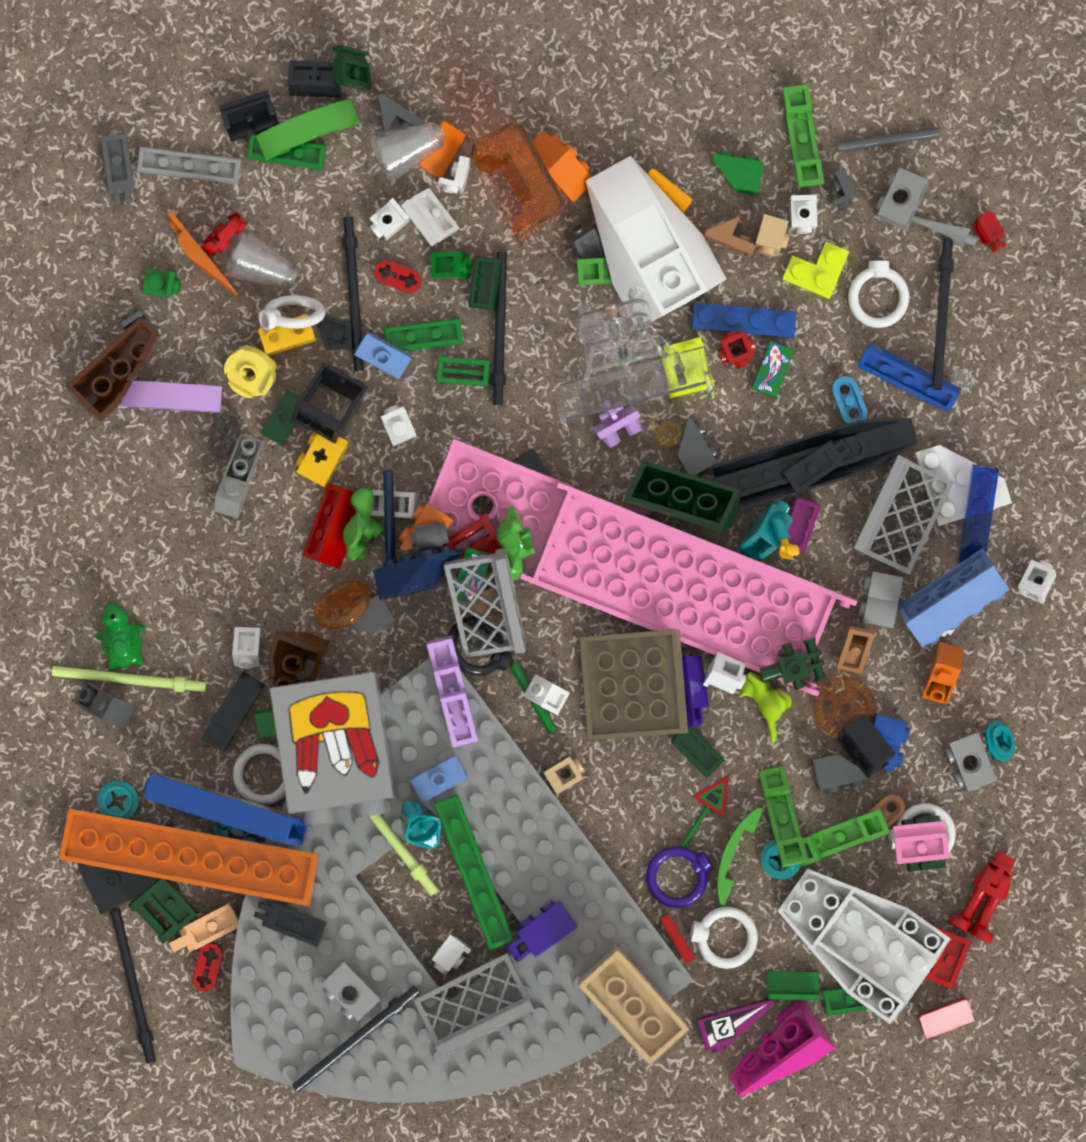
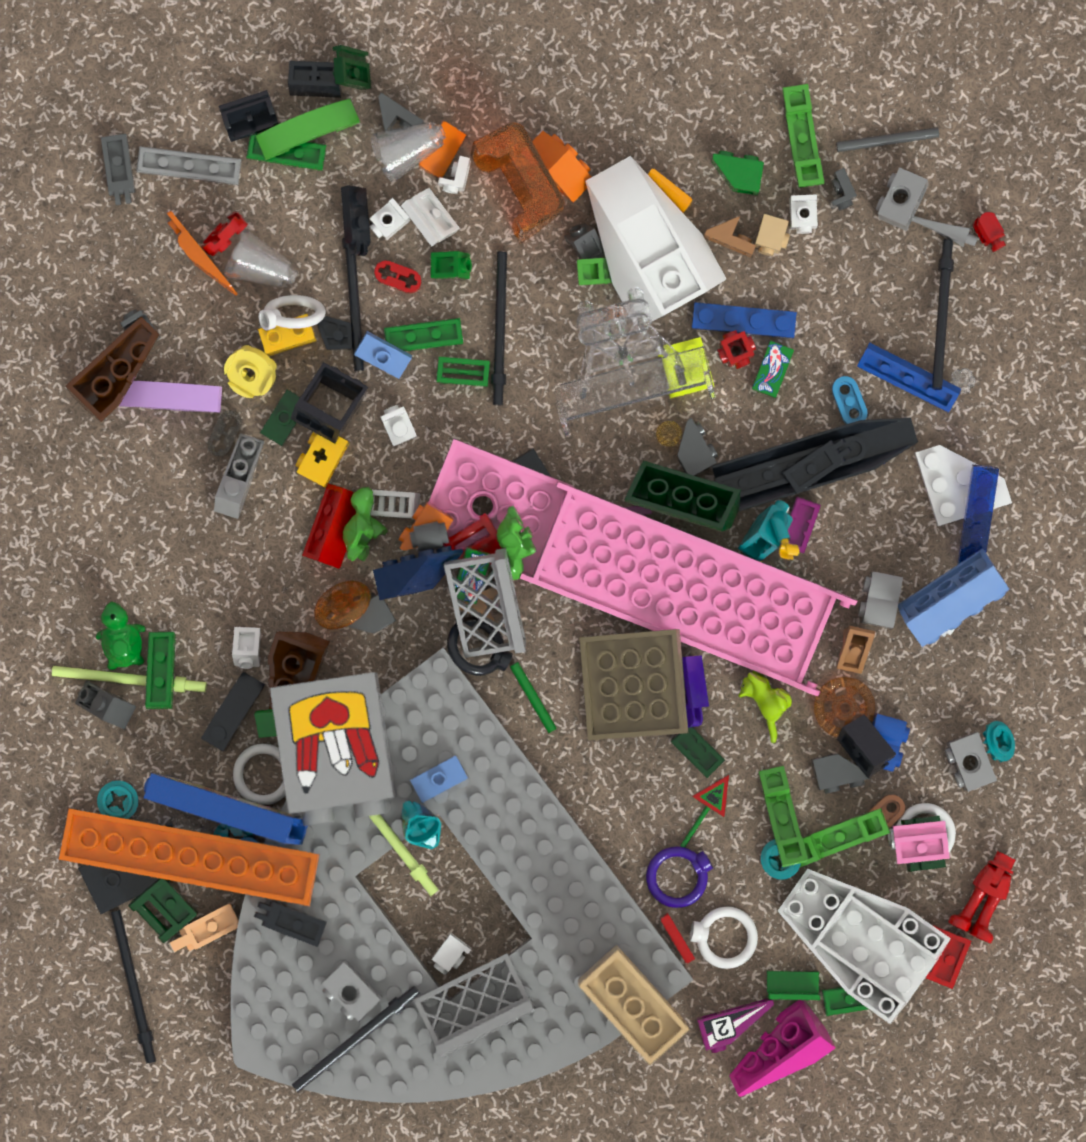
green bracket [142,268,181,299] -> none
red beam [193,943,223,992] -> none
dark blue bar [383,470,396,561] -> none
lavender slope [426,636,478,747] -> none
green tile [434,794,514,950] -> none
dark green plate [468,256,502,311] -> none
dark purple brick [506,900,578,962] -> none
white bracket [524,675,570,715] -> none
tan brick [543,756,585,794] -> none
lavender hips [592,402,642,448] -> none
white brick [703,652,746,694] -> none
bright green slope [716,807,764,906] -> none
dark green piece [760,637,827,690] -> none
neon yellow plate [782,242,849,299] -> none
white piece [848,261,909,328] -> none
light grey fence [853,455,954,575] -> none
slope [917,997,974,1039] -> none
orange slope [922,642,964,705] -> none
white brick [1018,560,1056,604] -> none
none -> green tile [145,632,176,709]
none -> black hinge [341,185,371,256]

